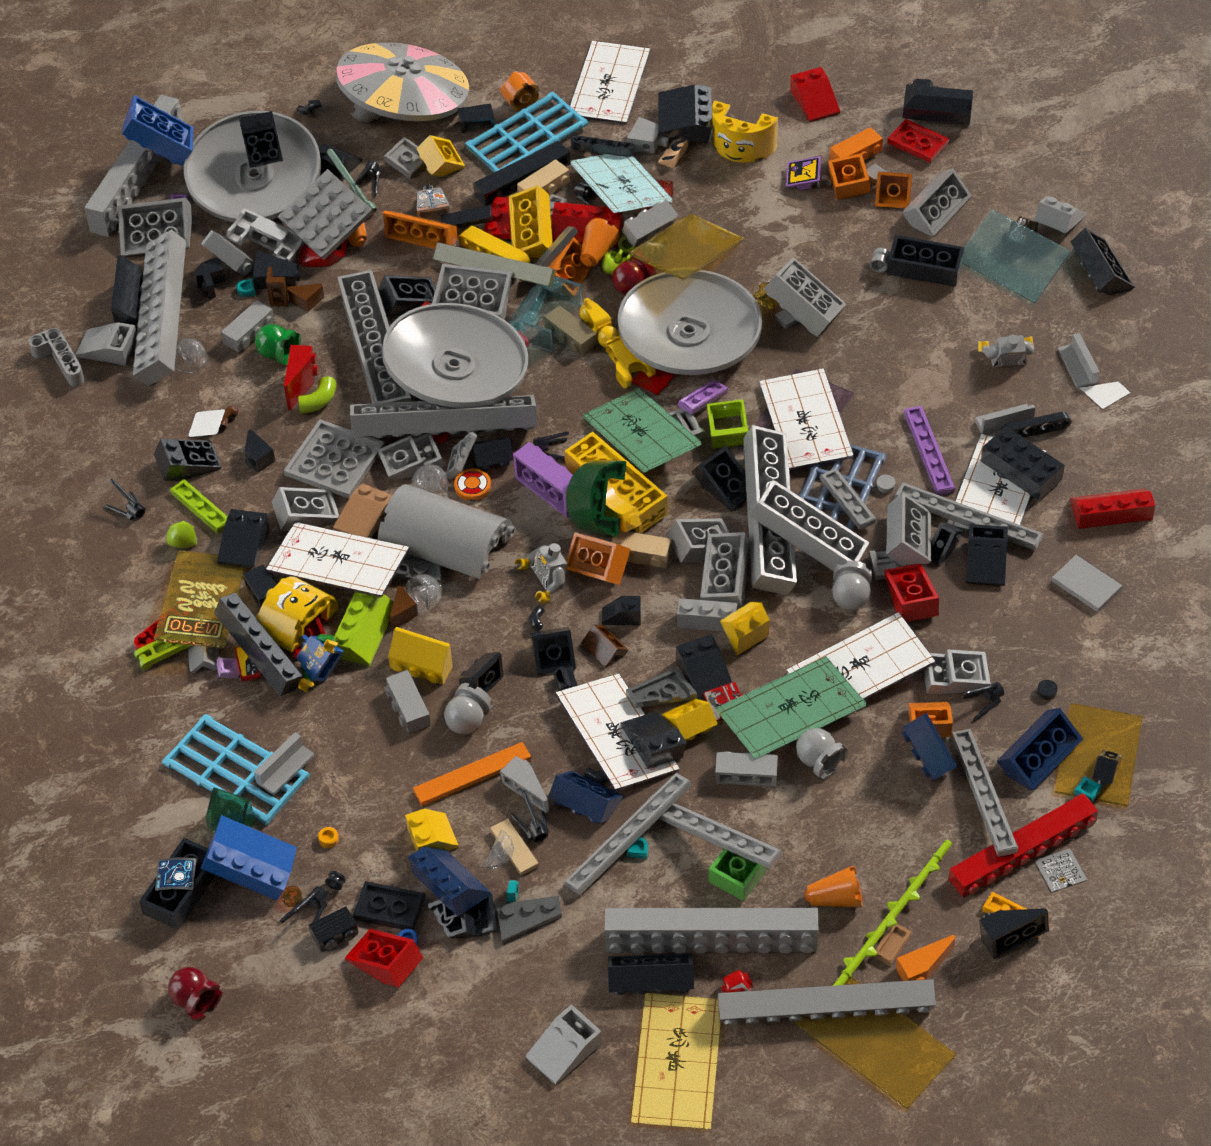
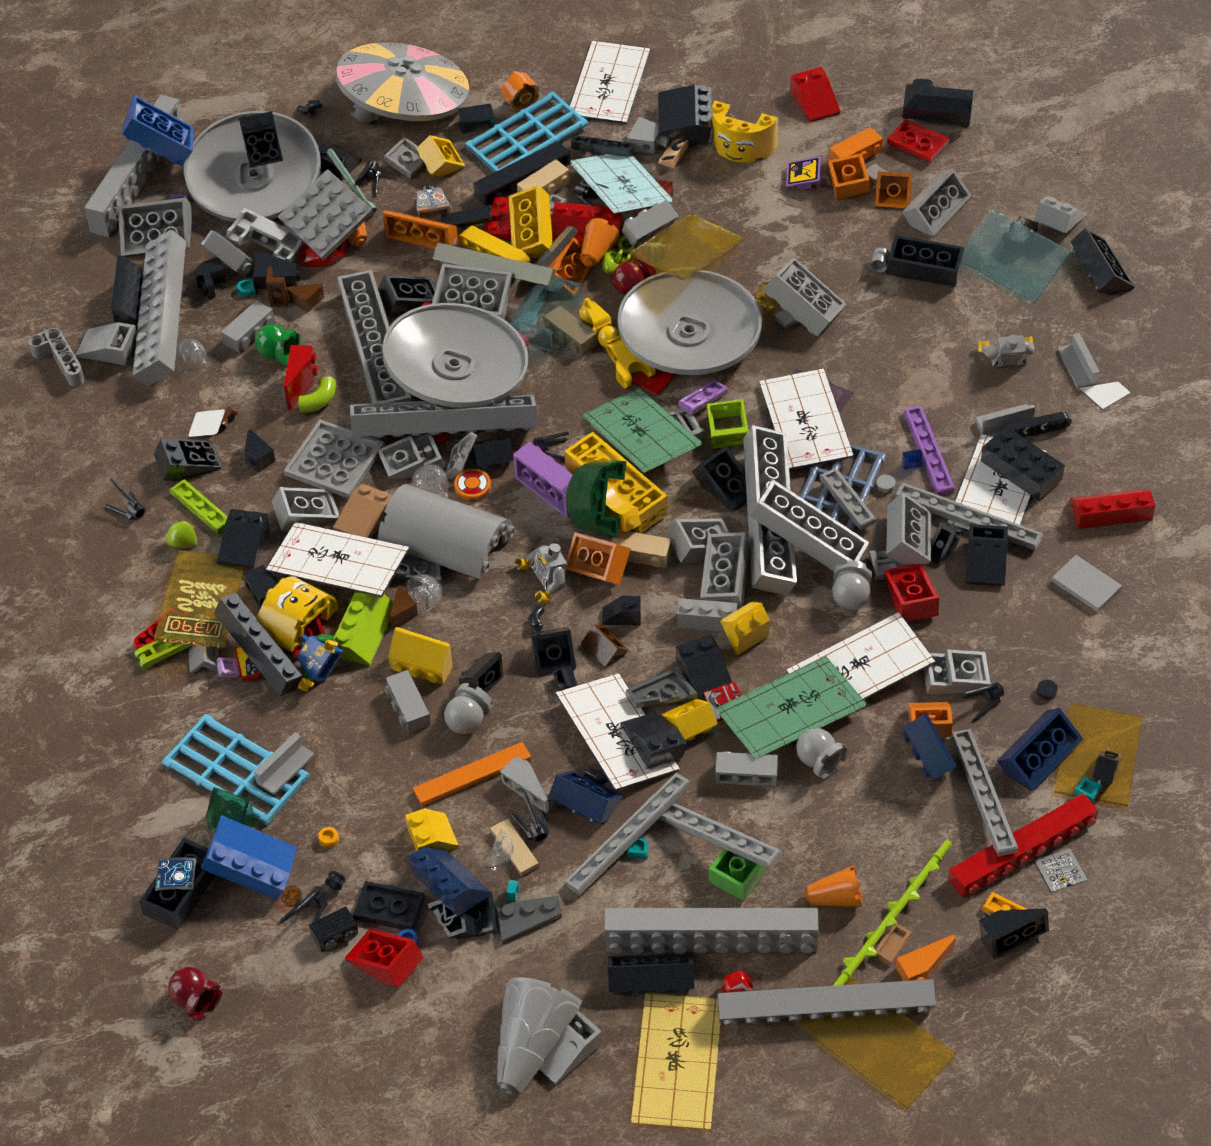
none -> light grey cone [497,977,582,1094]
none -> clear blue plate [902,449,923,470]

